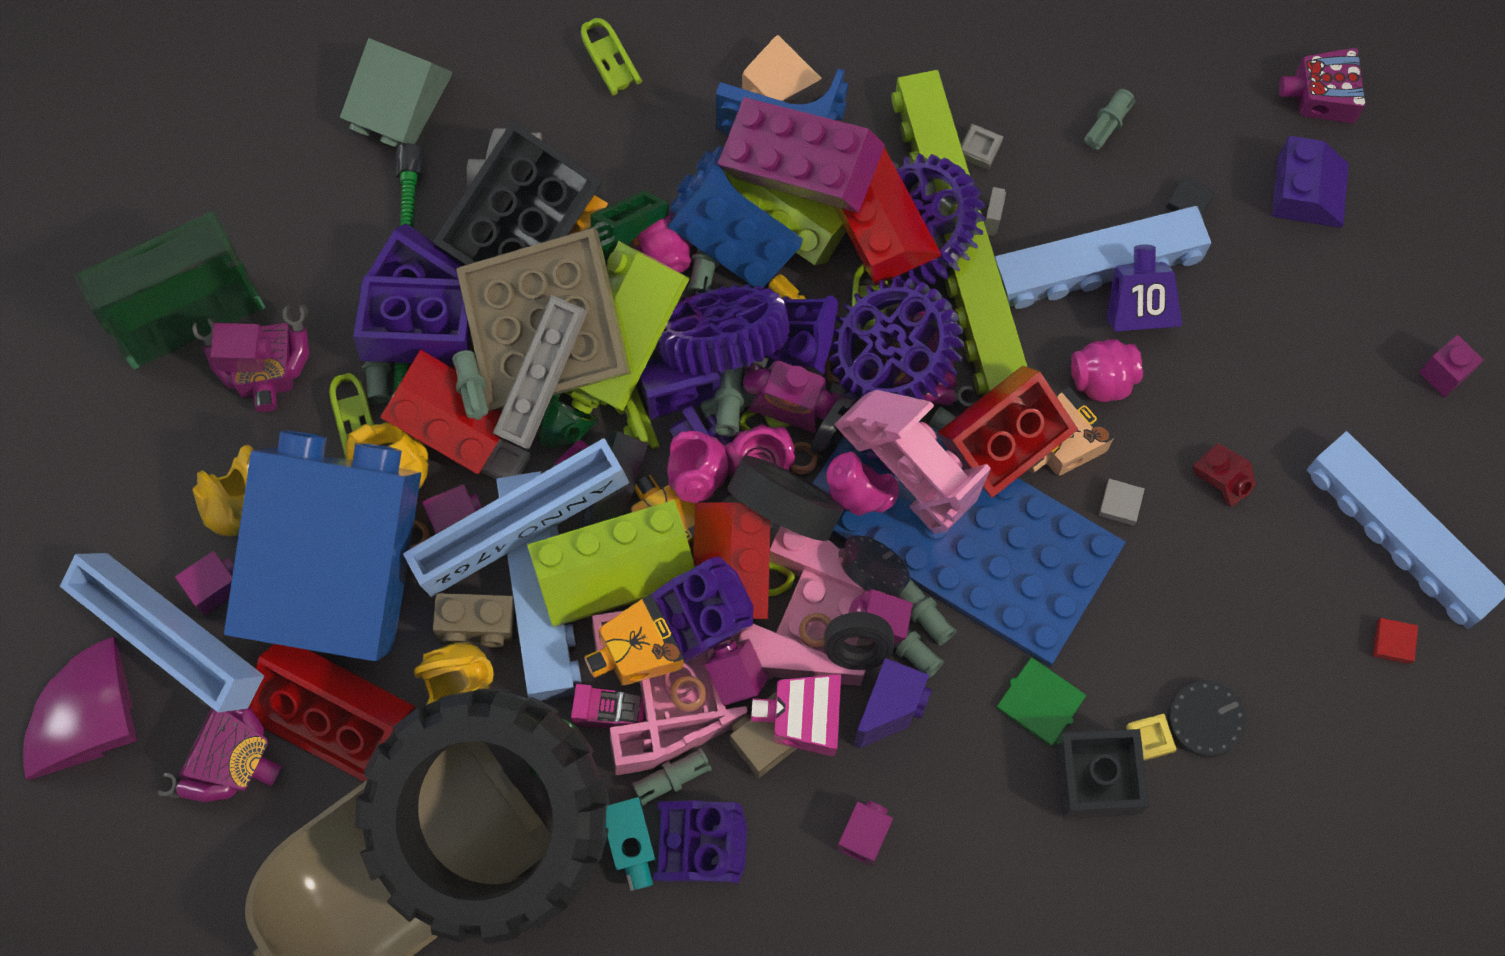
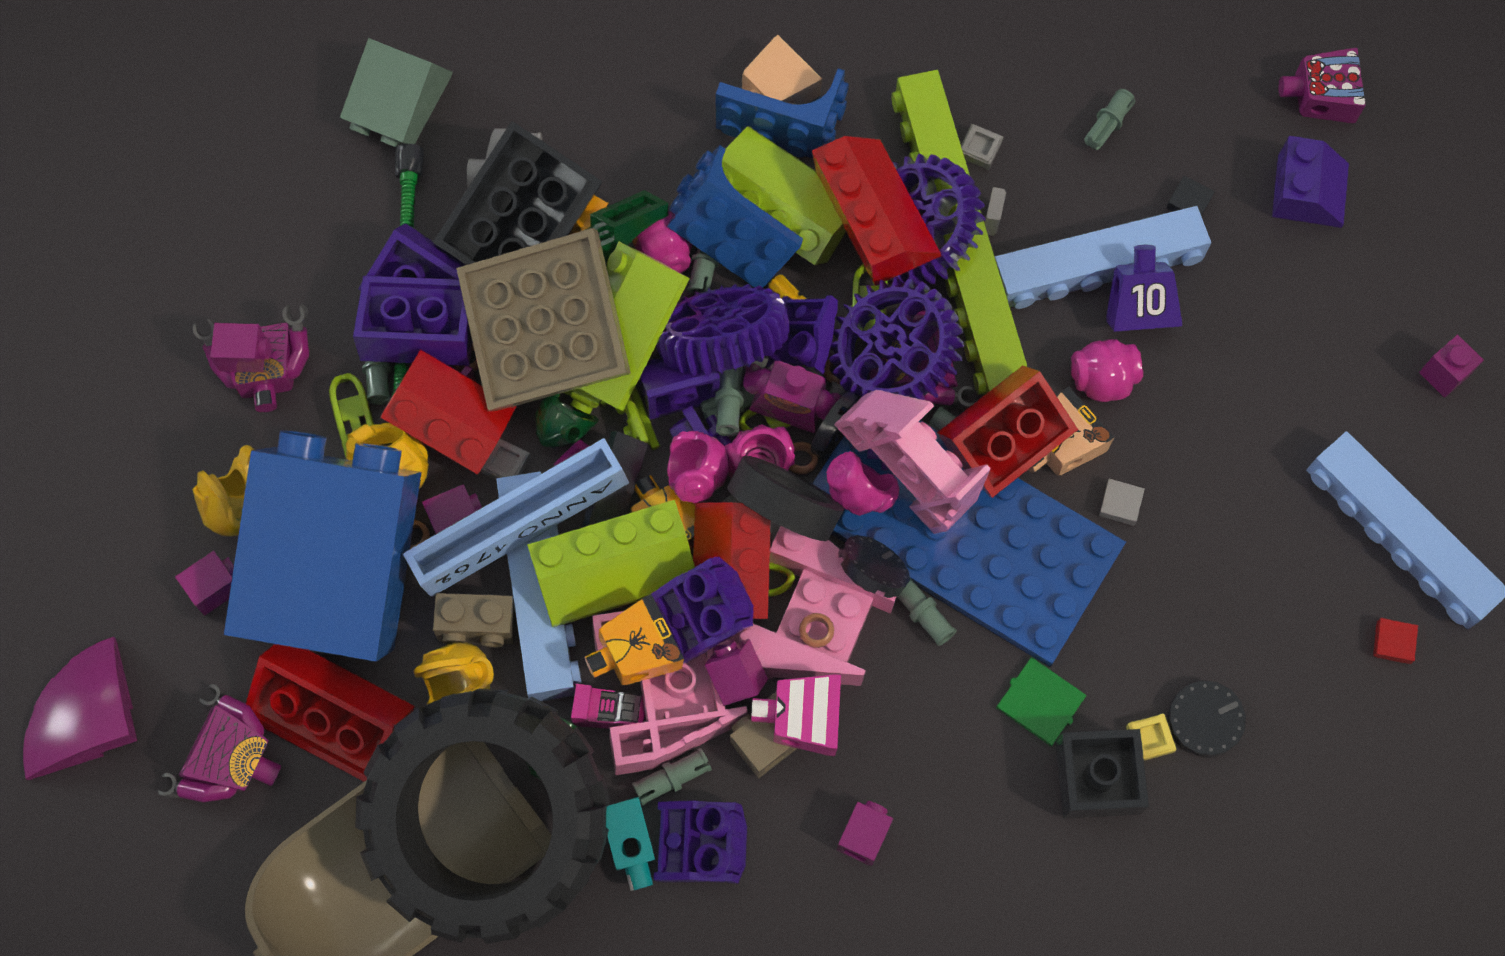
light blue brick [60,553,264,713] -> none
clear green tile [74,210,266,370] -> none
sand green axle [452,350,488,420] -> none
light grey tile [493,295,588,449] -> none
lime piece [581,18,642,96] -> none
nougat piece [670,676,706,712] -> none
magenta brick [718,97,885,213] -> none
black tyre [824,612,894,670] -> none
magenta brick [848,589,913,644] -> none
dark purple slope [853,658,932,748] -> none
sand green pin [894,630,944,678] -> none
dark red bracket [1193,443,1256,507] -> none

